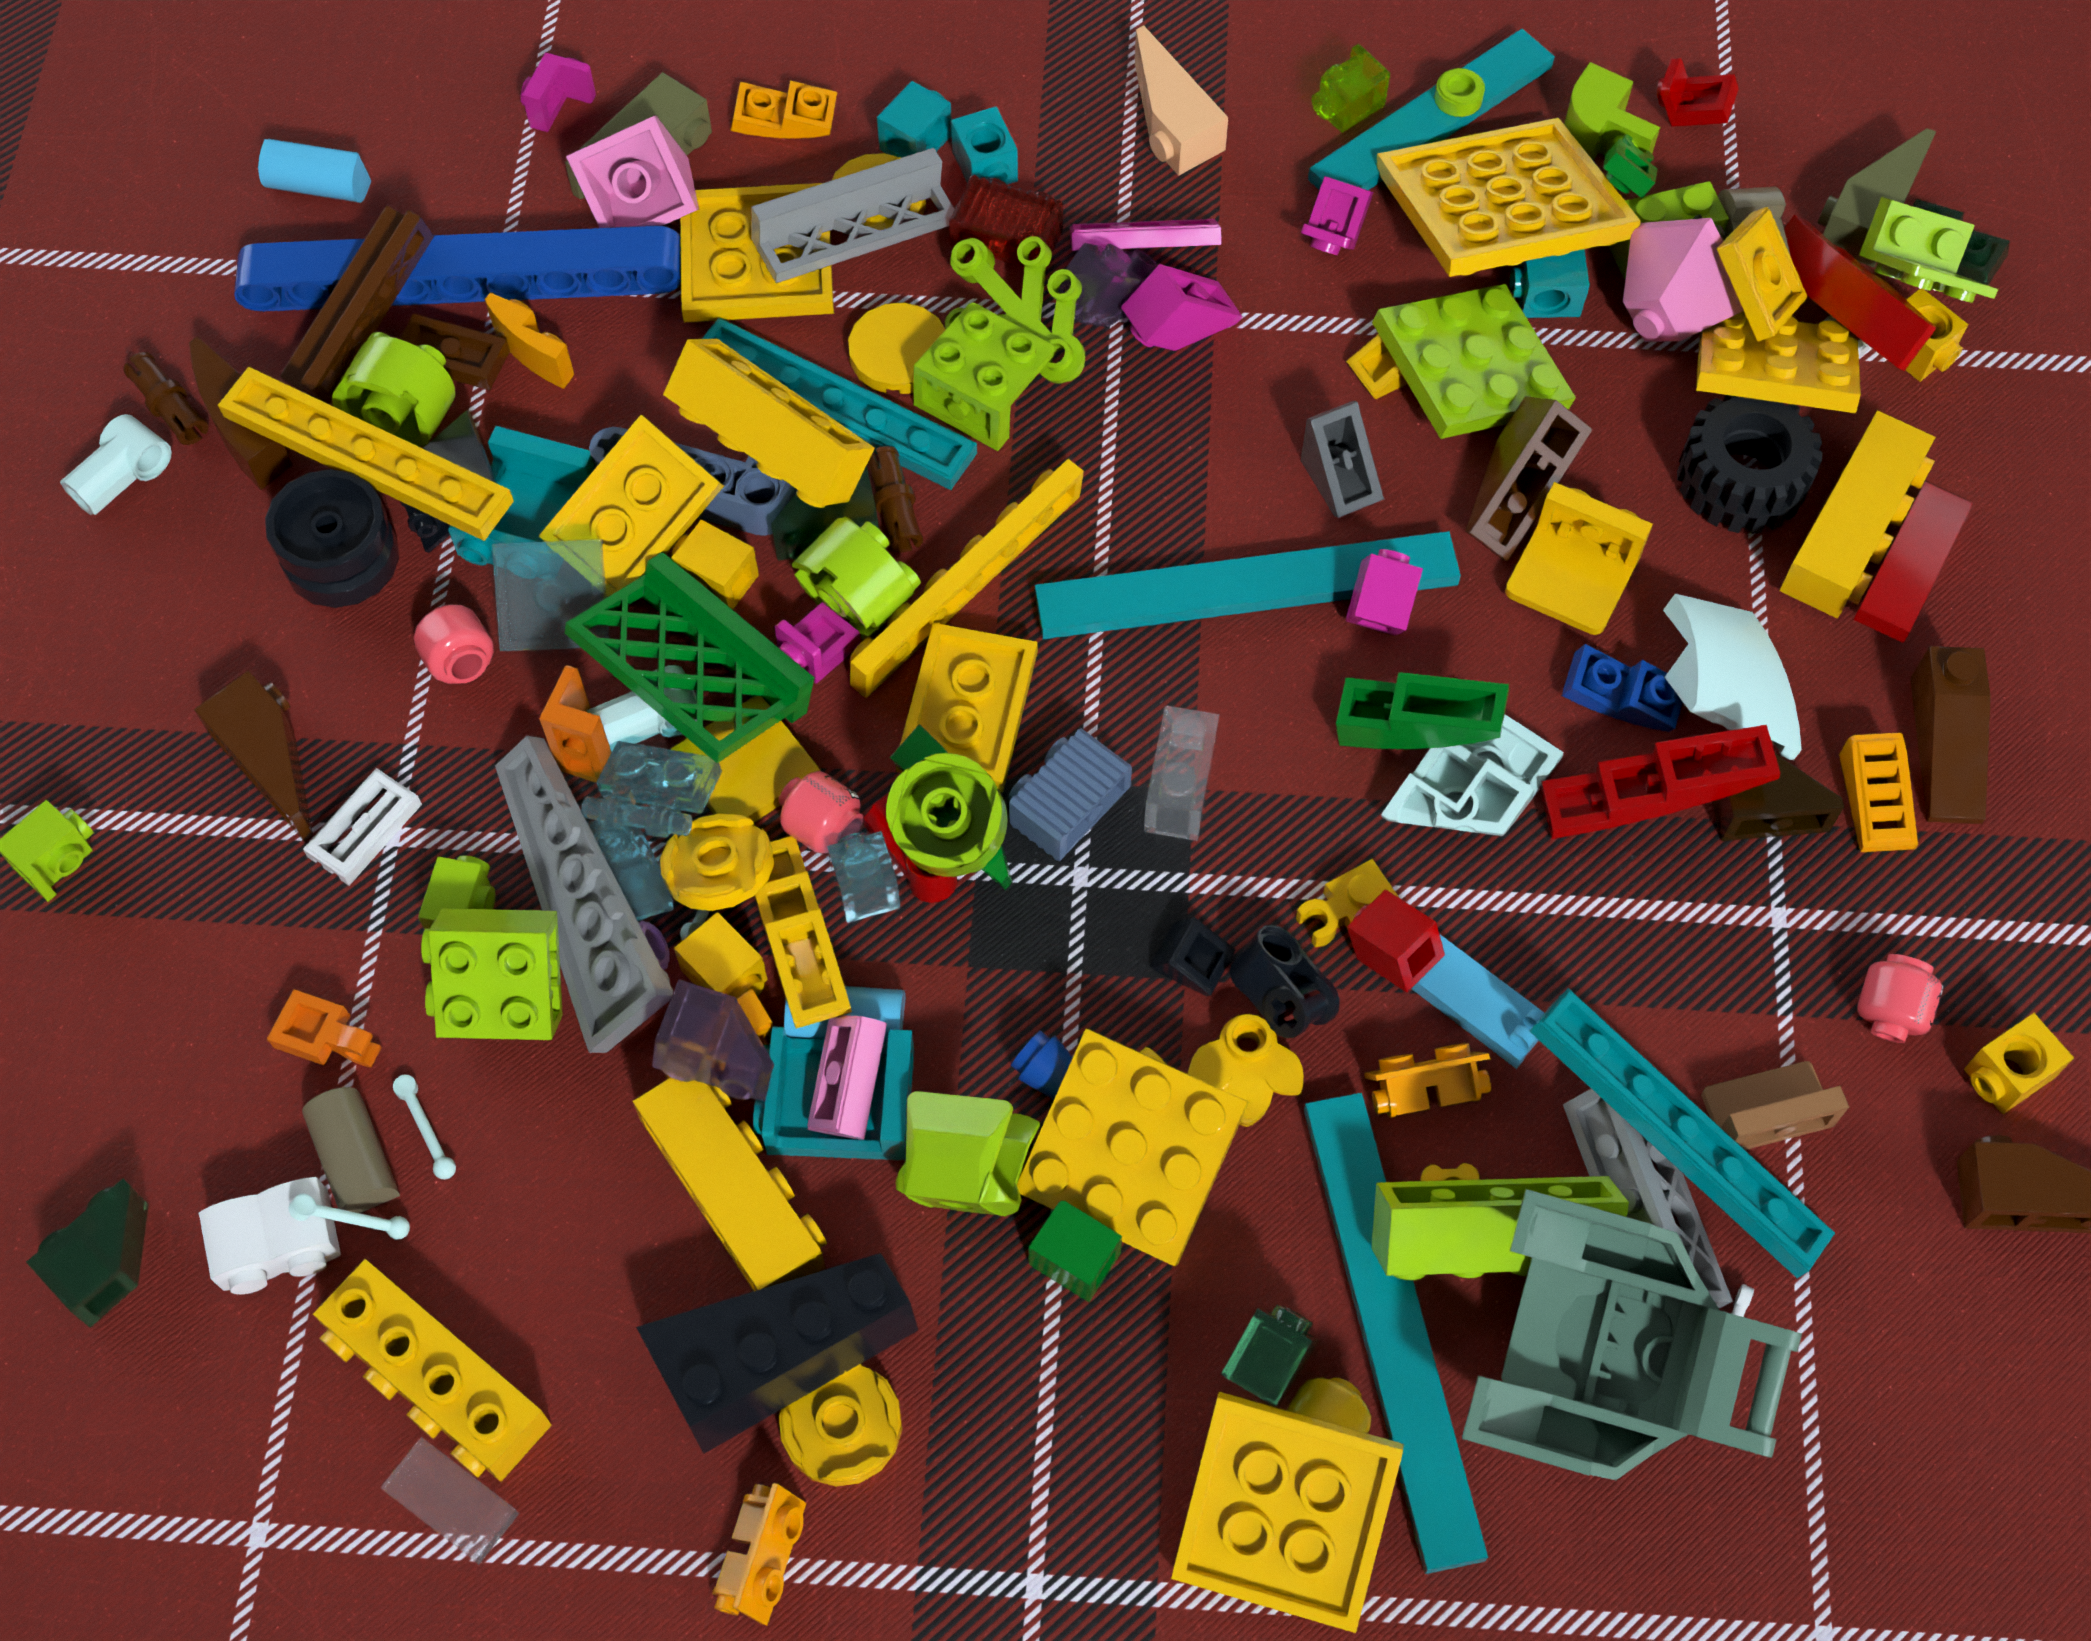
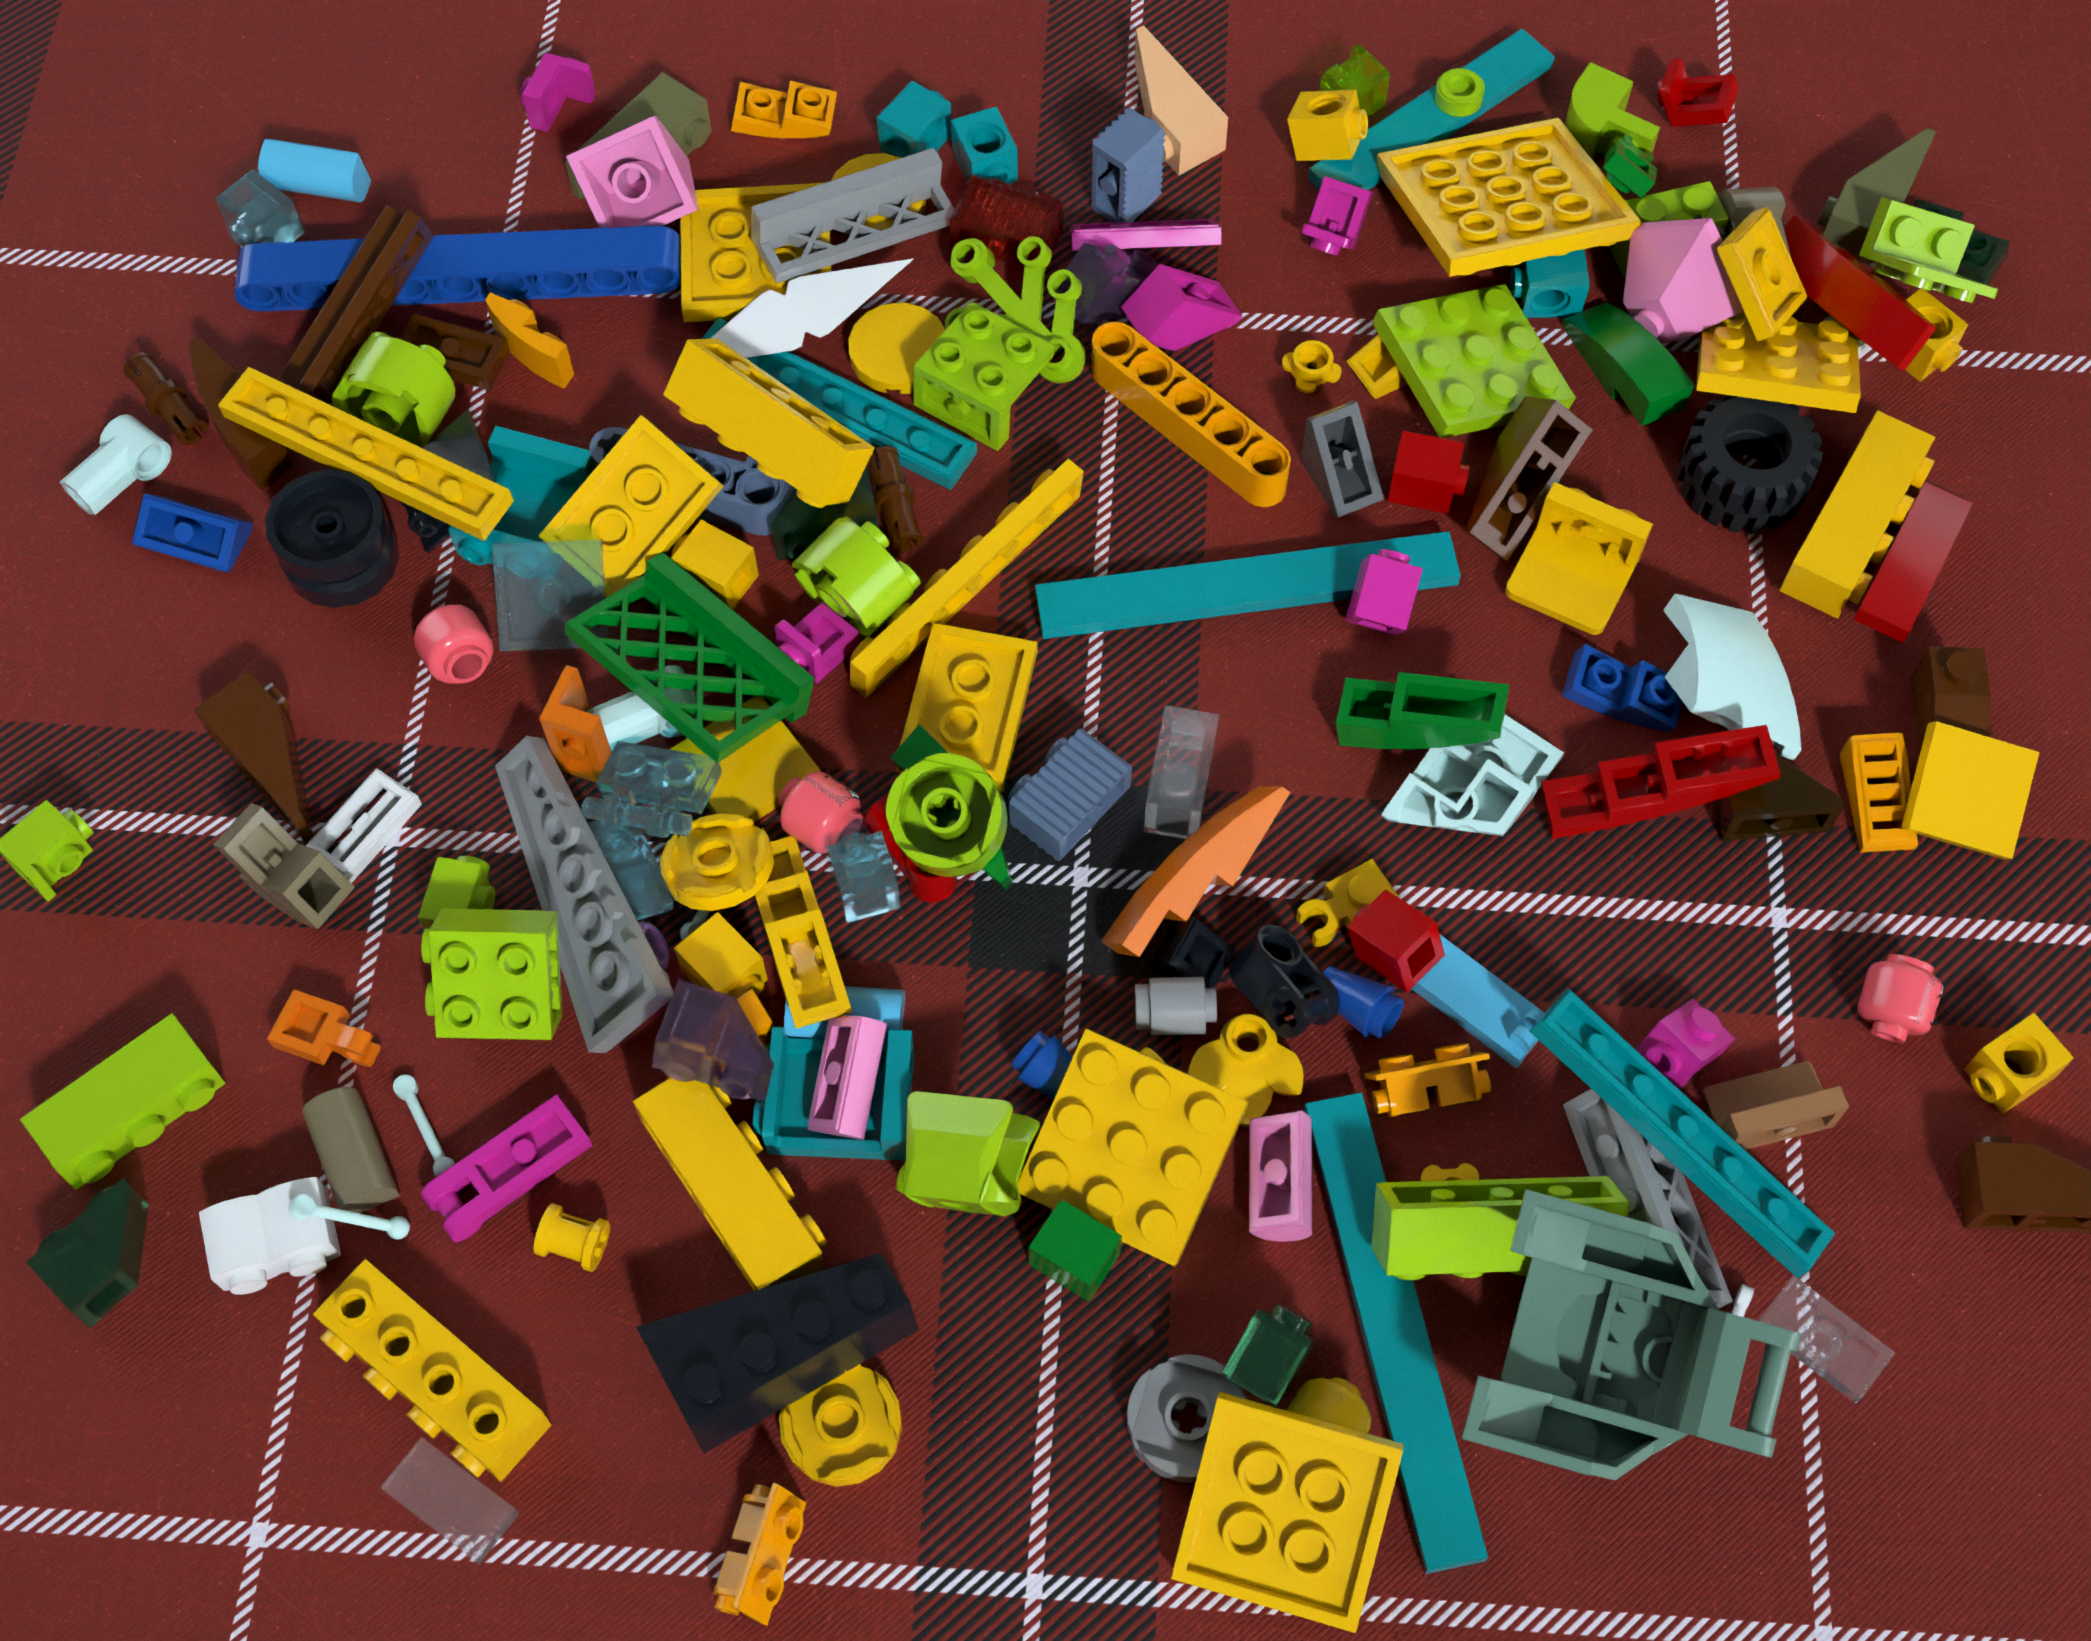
none -> lime brick [20,1013,226,1190]
none -> blue slope [132,494,254,572]
none -> dark tan brick [213,803,355,930]
none -> clear light blue brick [215,169,305,248]
none -> dark pink plate [421,1094,593,1242]
none -> yellow bush [533,1203,610,1272]
none -> white sticker [710,258,914,358]
none -> sand blue brick [1091,108,1166,223]
none -> light orange beam [1091,321,1291,507]
none -> orange slope [1101,786,1290,957]
none -> light grey plate [1127,1354,1247,1483]
none -> light grey brick [1135,977,1217,1035]
none -> bright pink brick [1249,1111,1312,1242]
none -> yellow plate [1282,340,1342,393]
none -> yellow brick [1287,90,1368,161]
none -> blue cone [1314,965,1404,1039]
none -> red brick [1387,430,1470,514]
none -> green slope [1561,302,1694,426]
none -> dark pink bracket [1636,999,1735,1090]
none -> clear plate [1758,1275,1895,1404]
none -> yellow tile [1901,721,2039,860]

